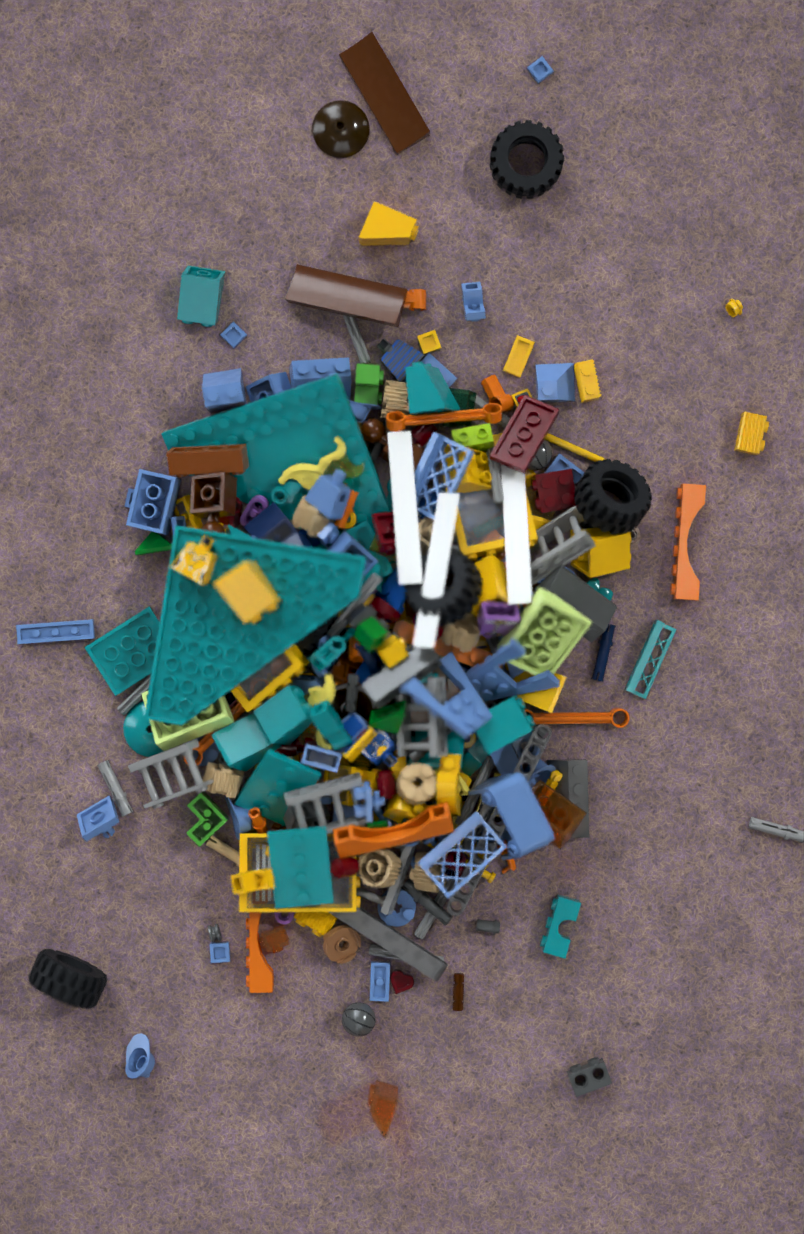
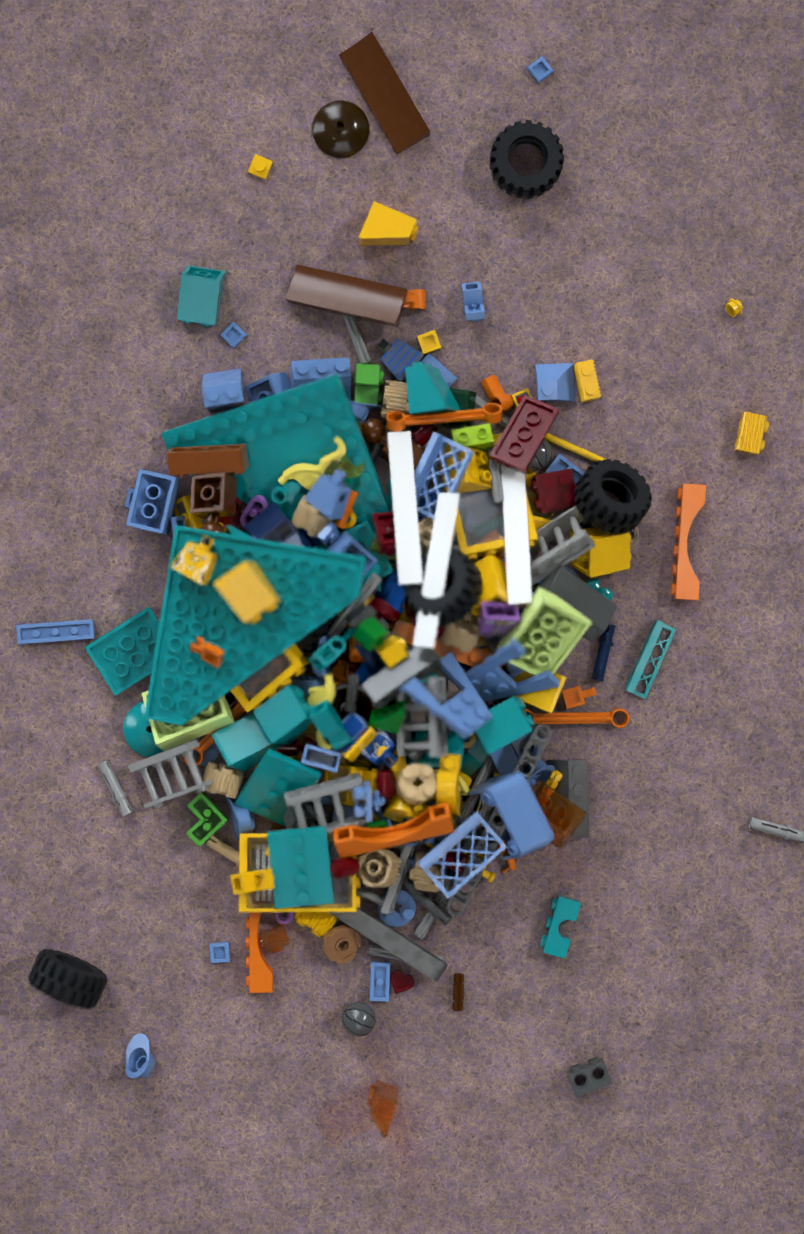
medium blue tile [77,795,119,842] -> none
light grey axle [117,675,151,715] -> none
green slope [135,532,172,556] -> none
dark grey bush [208,923,222,943] -> none
orange axle [248,807,268,834] -> none
dark grey pin [476,919,500,935] -> none
yellow tile [503,335,535,378] -> none
none -> orange plate [190,636,225,668]
none -> yellow plate [248,154,273,180]
none -> orange plate [561,685,597,709]

